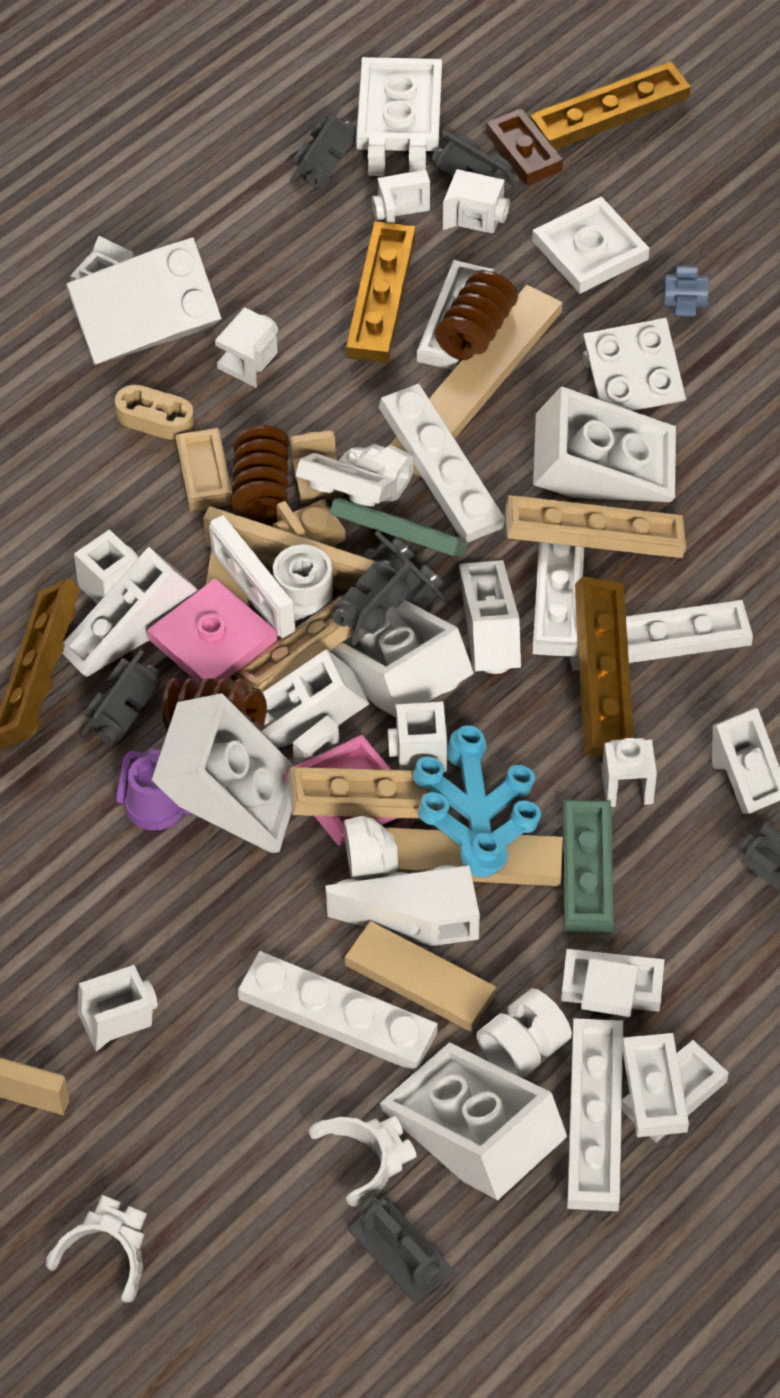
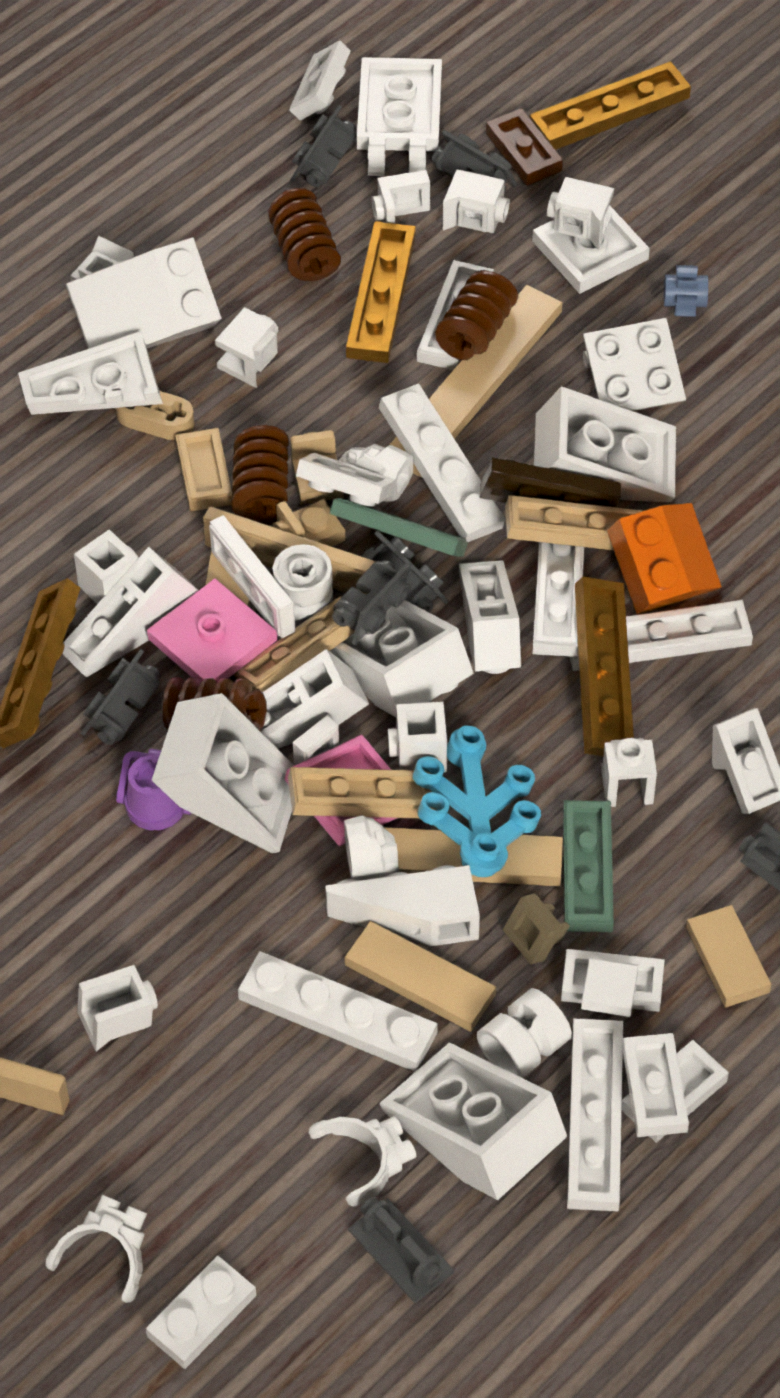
none -> white wing [18,331,163,415]
none -> white plate [146,1255,257,1369]
none -> reddish brown piece [268,188,341,281]
none -> white plate [289,40,350,120]
none -> dark brown plate [479,457,621,507]
none -> dark tan tile [503,893,570,965]
none -> white window [547,177,614,250]
none -> orange slope [607,503,722,615]
none -> tan tile [686,905,771,1008]

